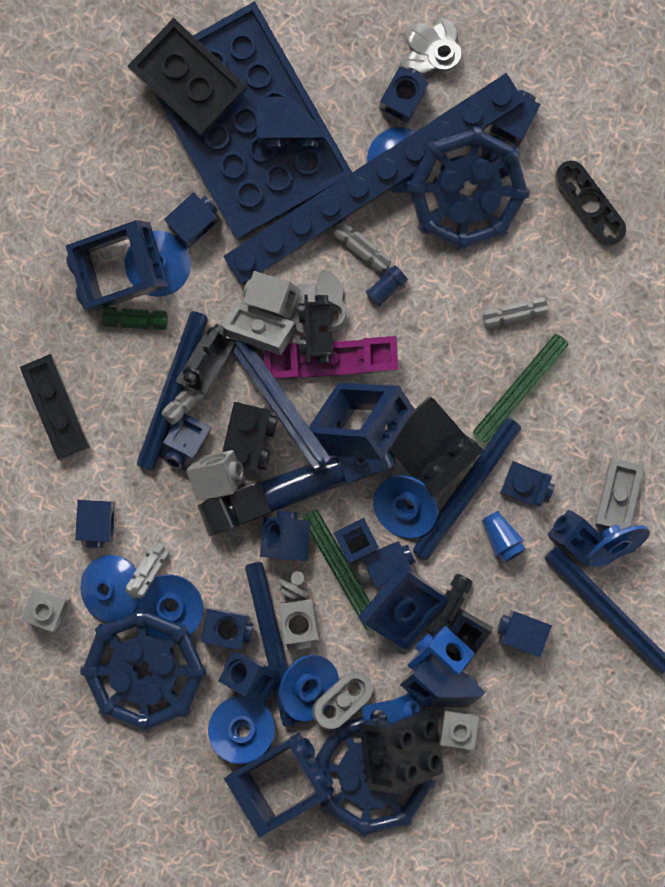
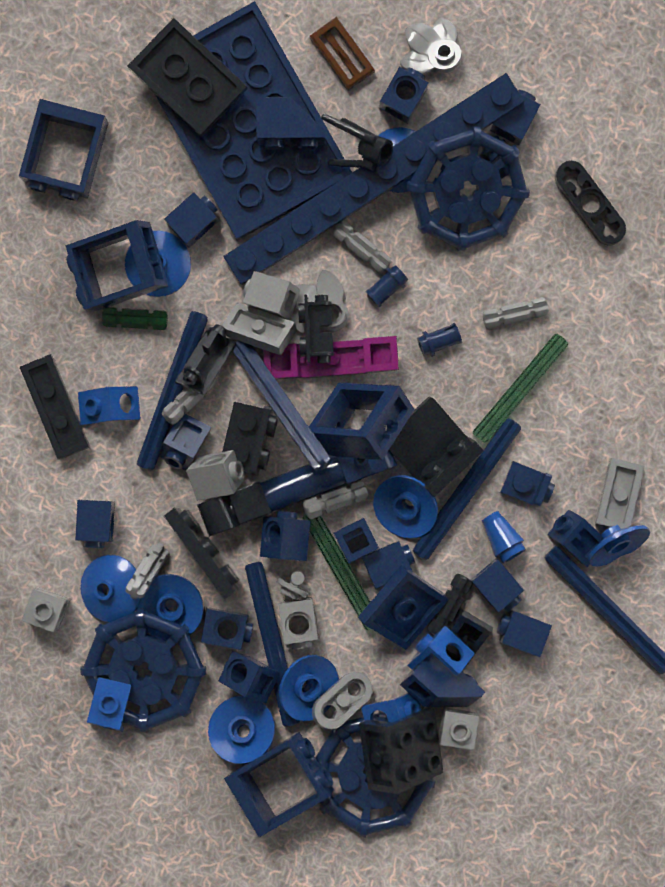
none -> dark blue window [19,99,109,201]
none -> blue bracket [78,386,141,425]
none -> blue bracket [87,677,132,732]
none -> black plate [164,507,240,600]
none -> light grey axle [303,480,368,519]
none -> reddish brown tile [310,17,375,91]
none -> black plant [321,114,393,171]
none -> dark blue pin [417,323,462,357]
none -> dark blue brick [471,559,524,612]

